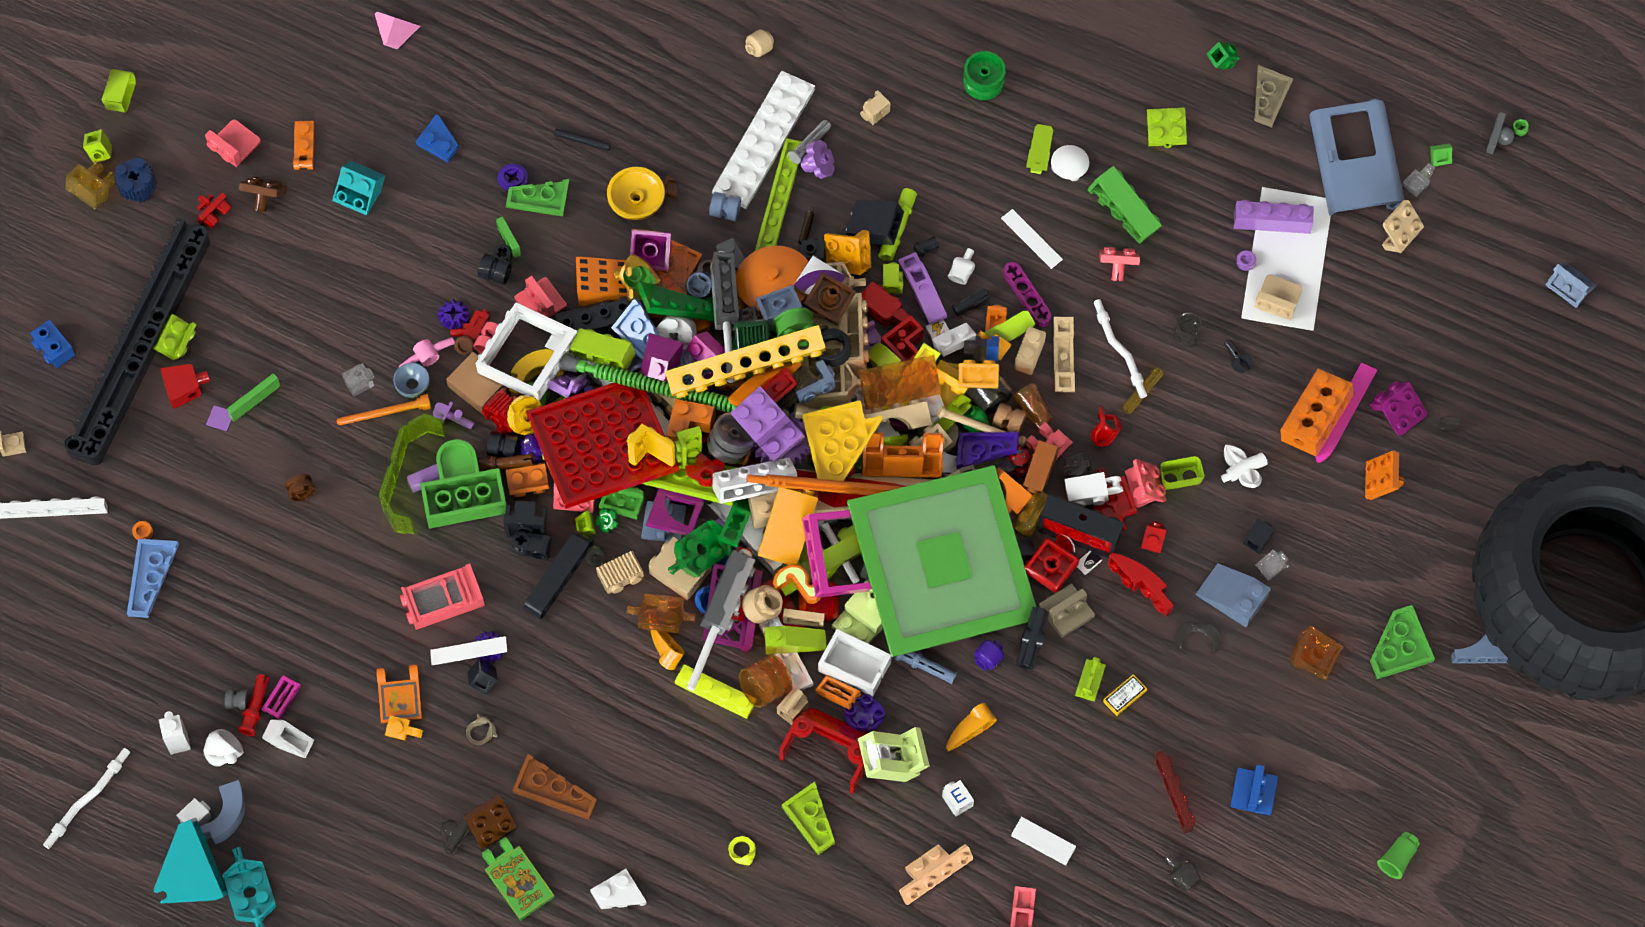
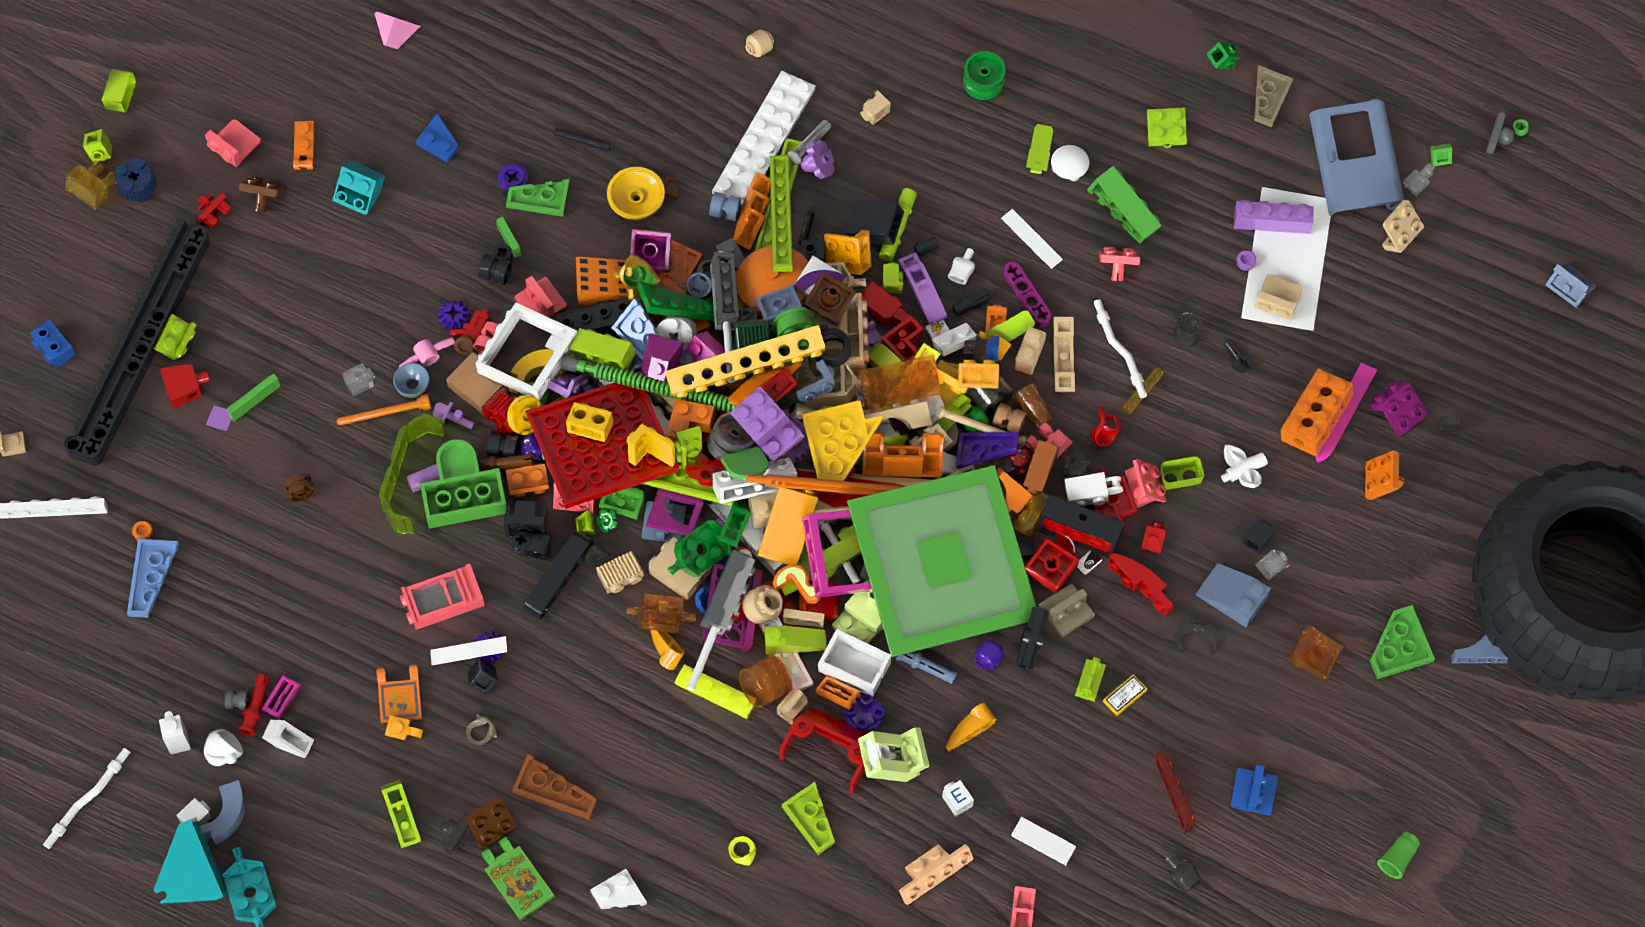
none -> lime slope [380,780,421,848]
none -> yellow brick [566,402,613,442]
none -> bright green tile [721,446,768,481]
none -> orange slope [733,172,771,250]
none -> lime tile [770,155,793,272]

